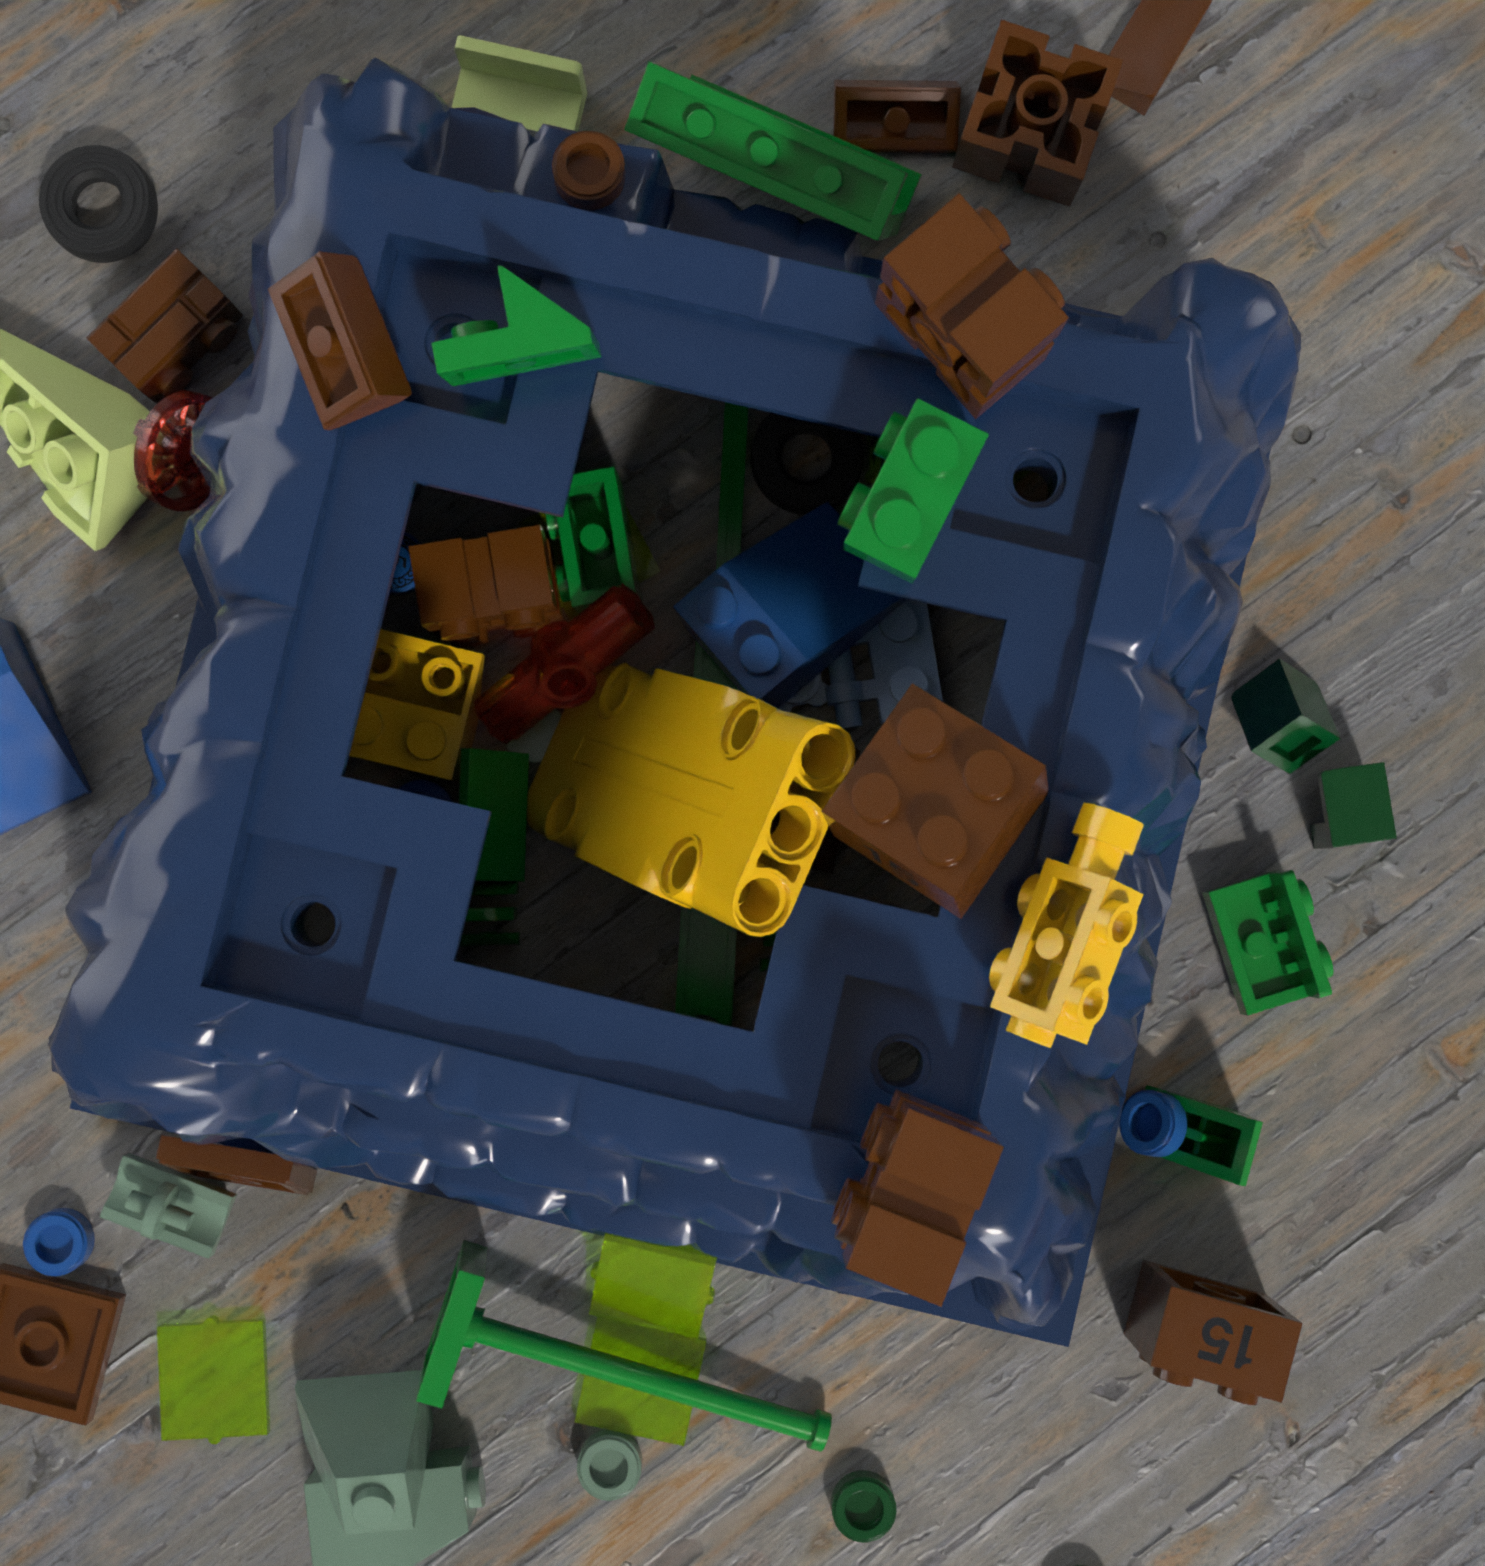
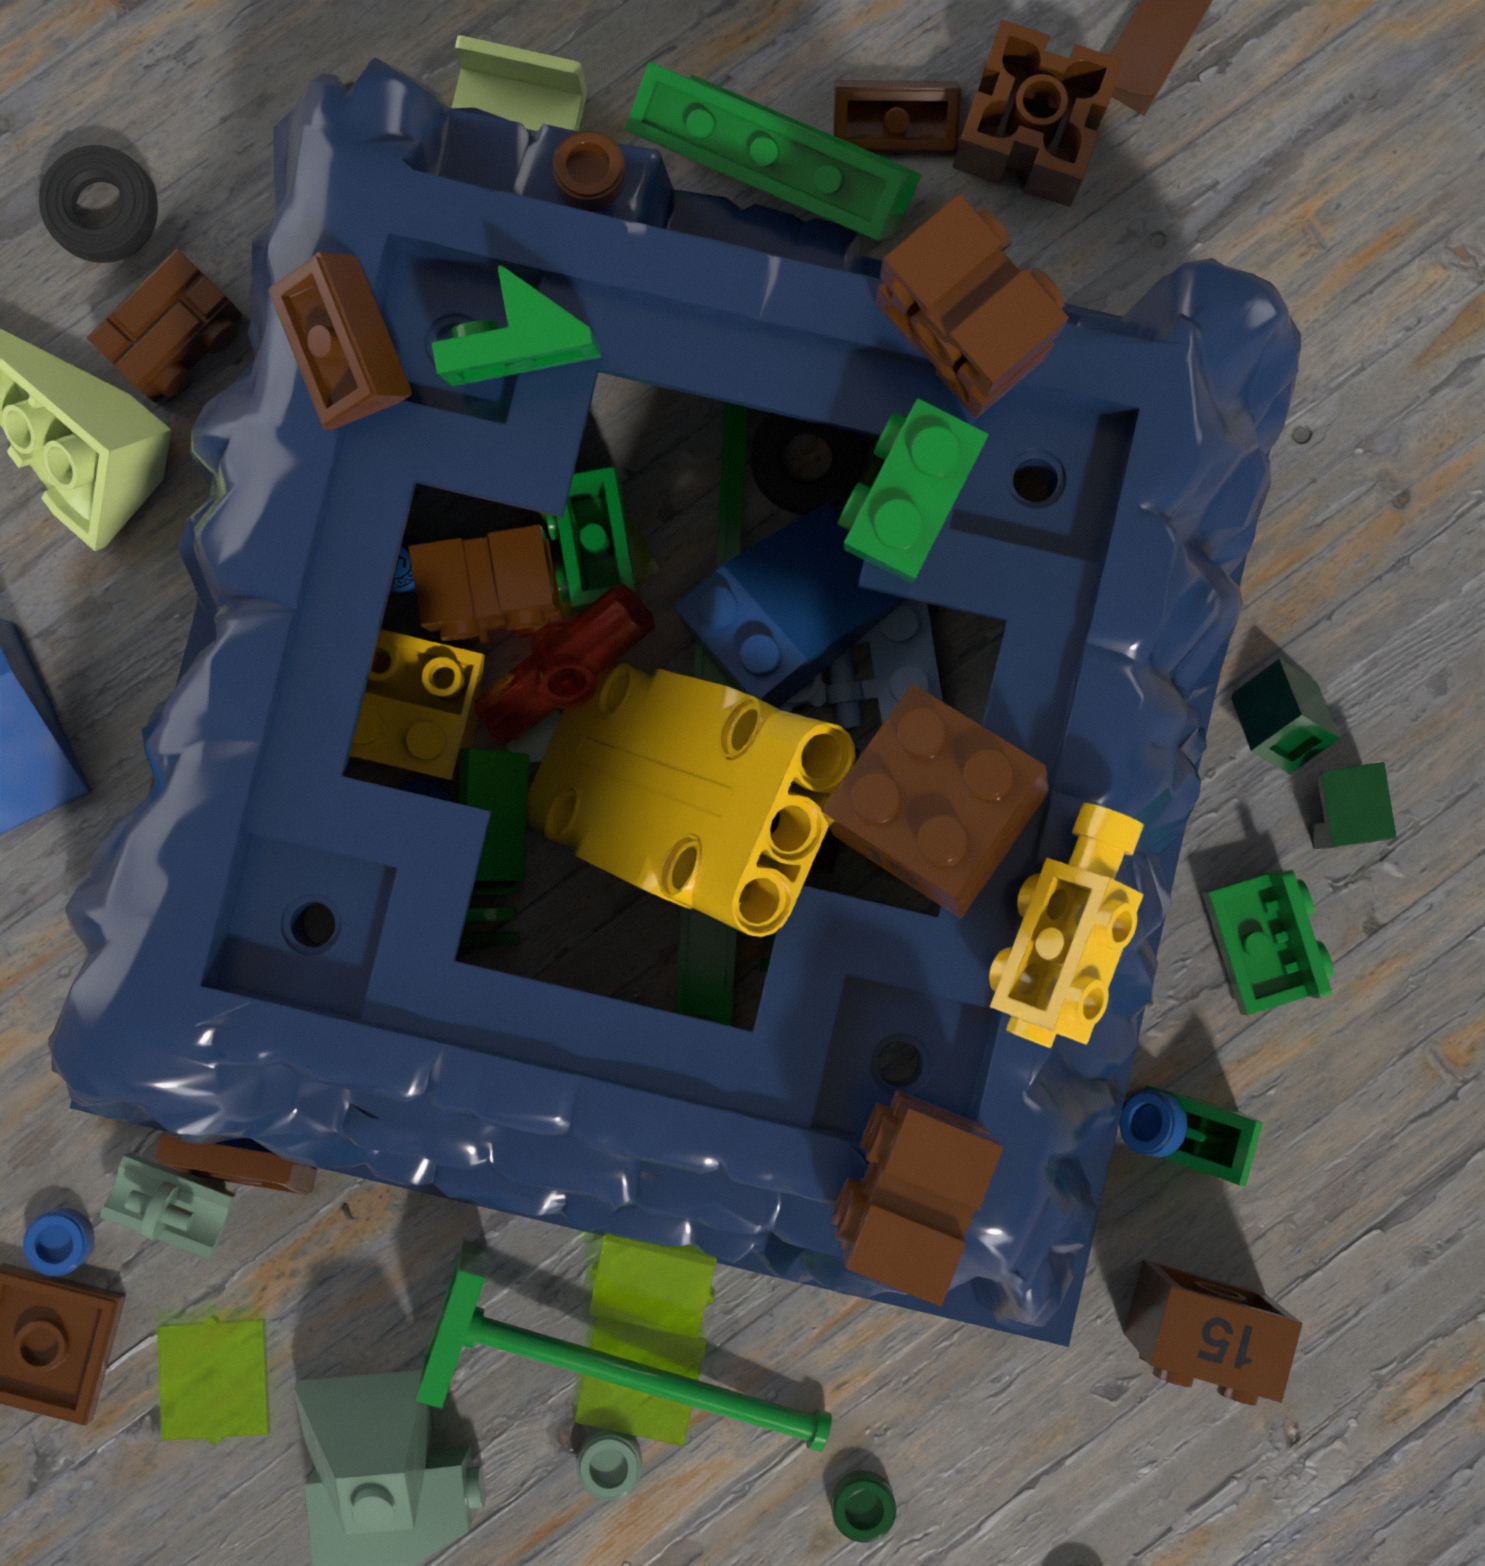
clear red wheel [133,390,212,512] -> none

